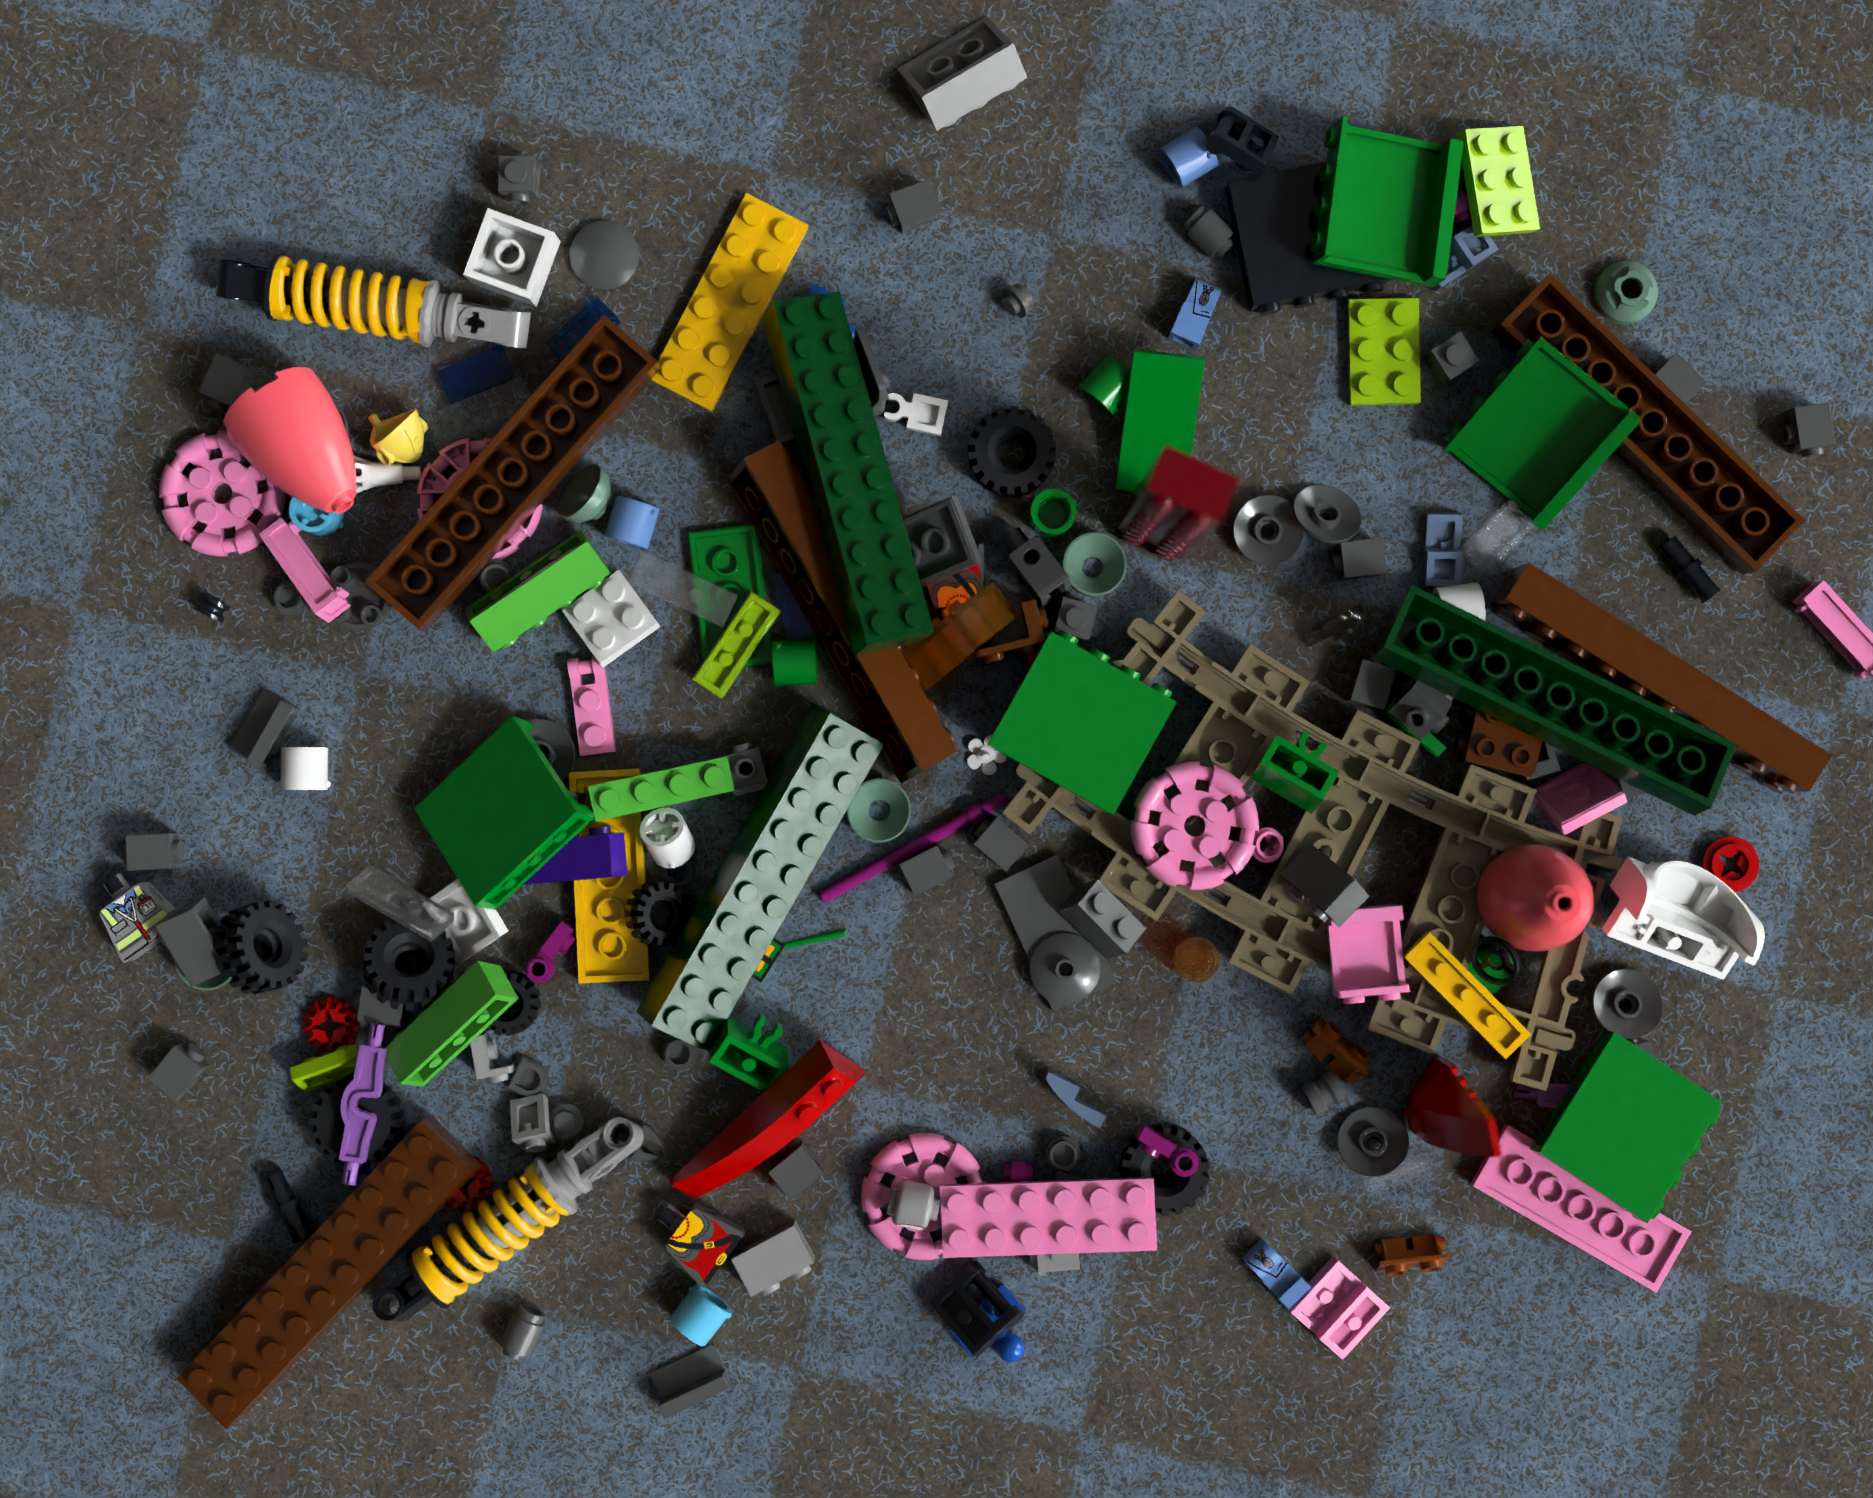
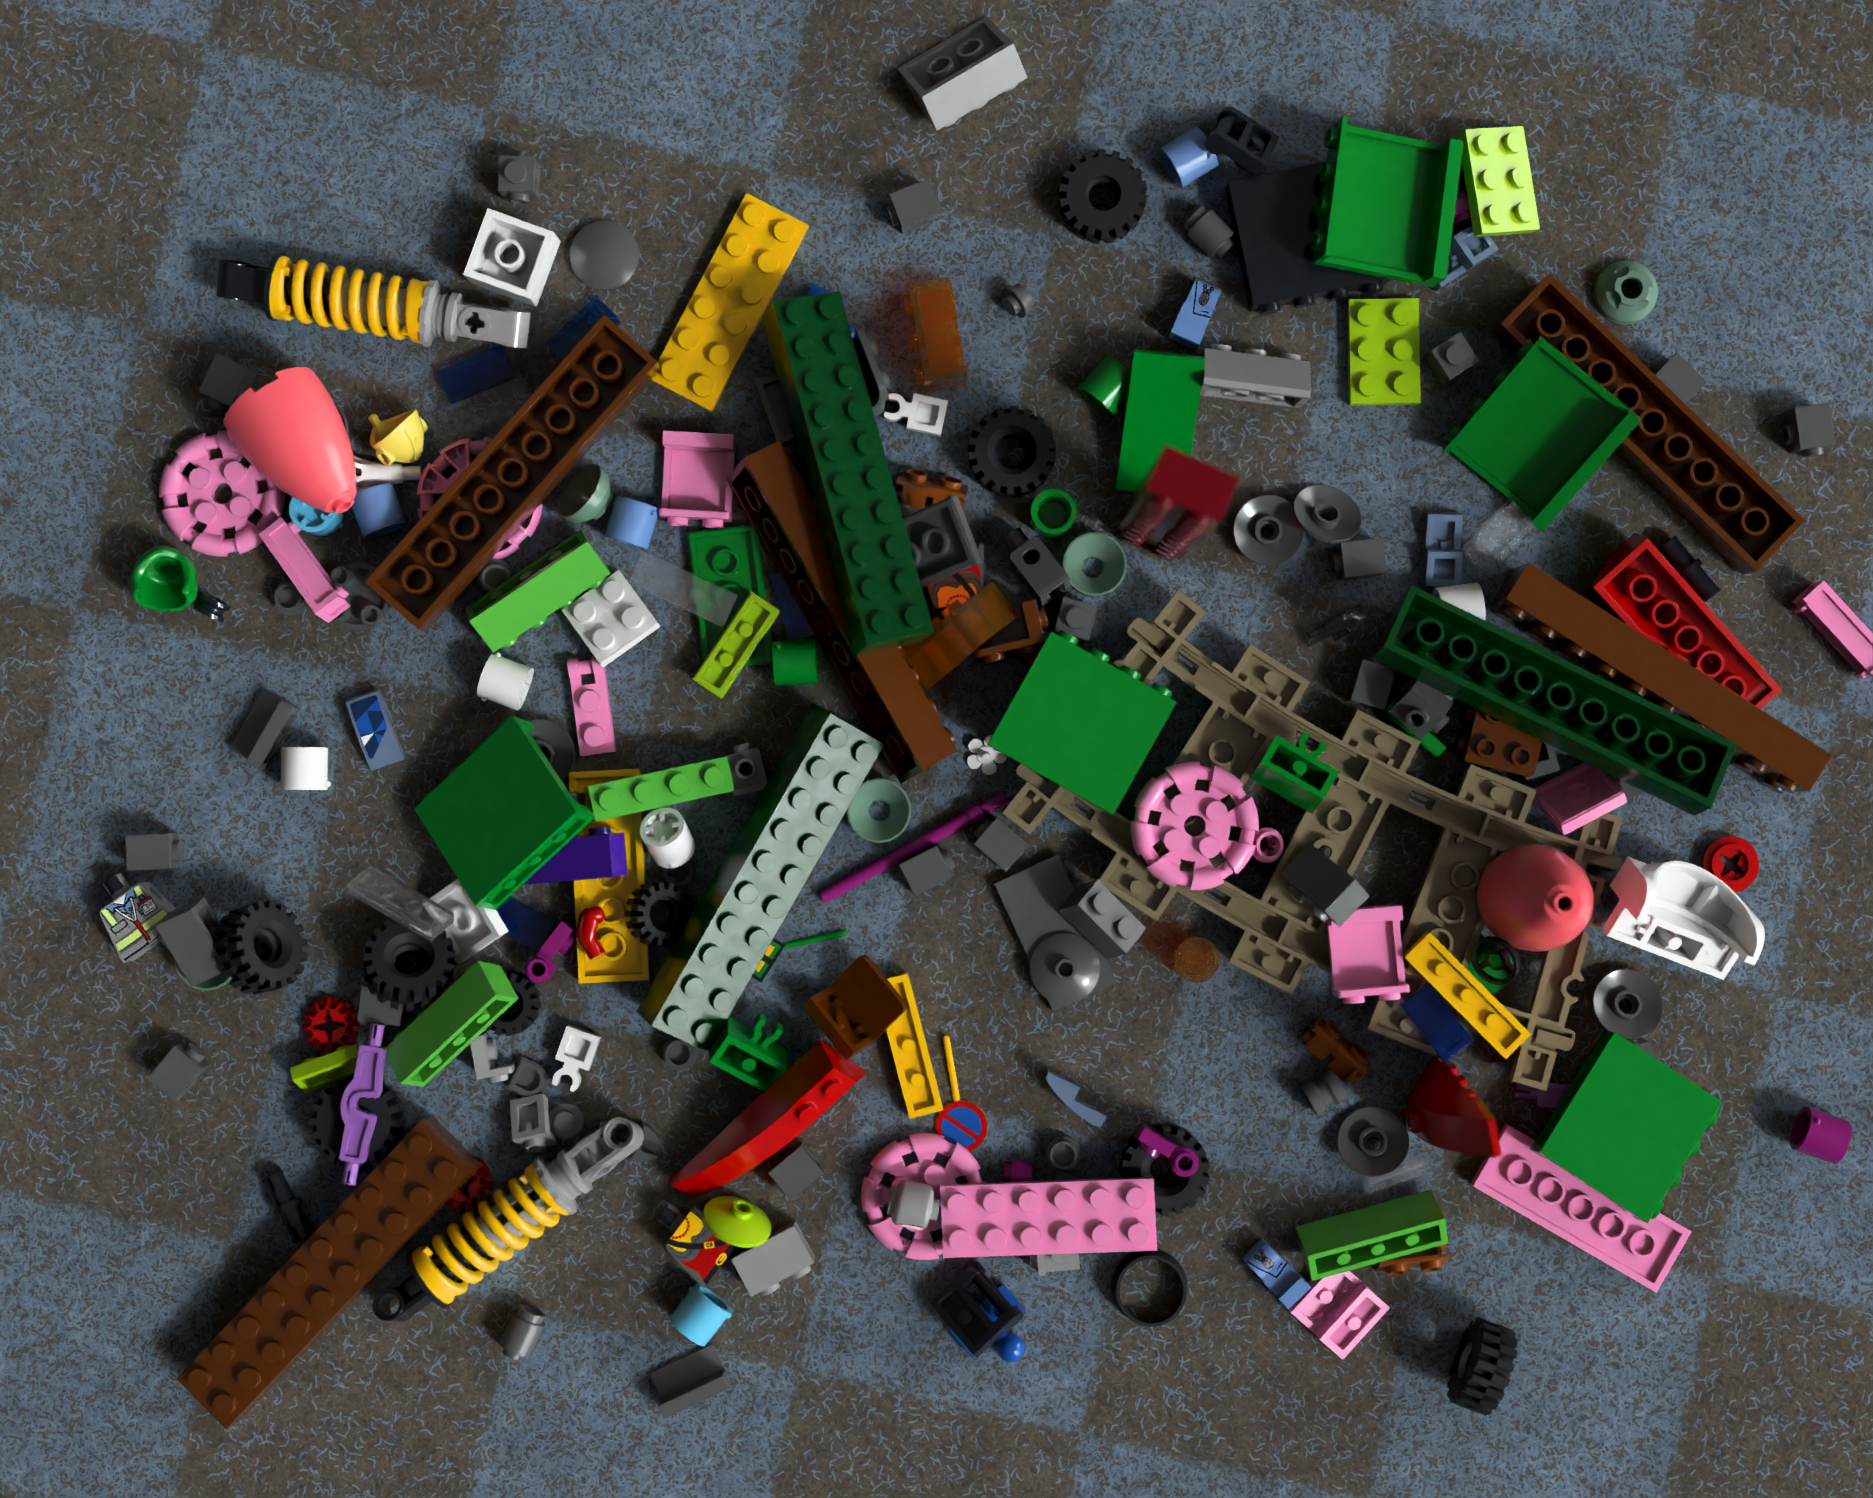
none -> green piece [129,545,198,613]
none -> slope [346,688,405,771]
none -> medium blue piece [352,483,407,539]
none -> white piece [477,652,534,710]
none -> clear blue tile [496,897,556,953]
none -> white plate [552,1024,602,1092]
none -> red arm [575,905,605,960]
none -> bright pink panel [659,431,736,528]
none -> lime dish [703,1196,772,1248]
none -> reddish brown bracket [802,955,907,1060]
none -> yellow plate [886,972,944,1119]
none -> dark orange hinge [895,469,968,509]
none -> clear orange wedge [903,277,967,393]
none -> piece [936,1035,987,1151]
none -> black tyre [1058,149,1148,244]
none -> black tyre [1111,1249,1188,1327]
none -> light grey slope [1200,344,1311,409]
none -> bright green brick [1295,1189,1448,1281]
none -> clear blue tile [1399,983,1474,1062]
none -> black tyre [1447,1317,1517,1416]
none -> red wedge [1591,533,1782,709]
none -> magenta piece [1790,1106,1852,1164]

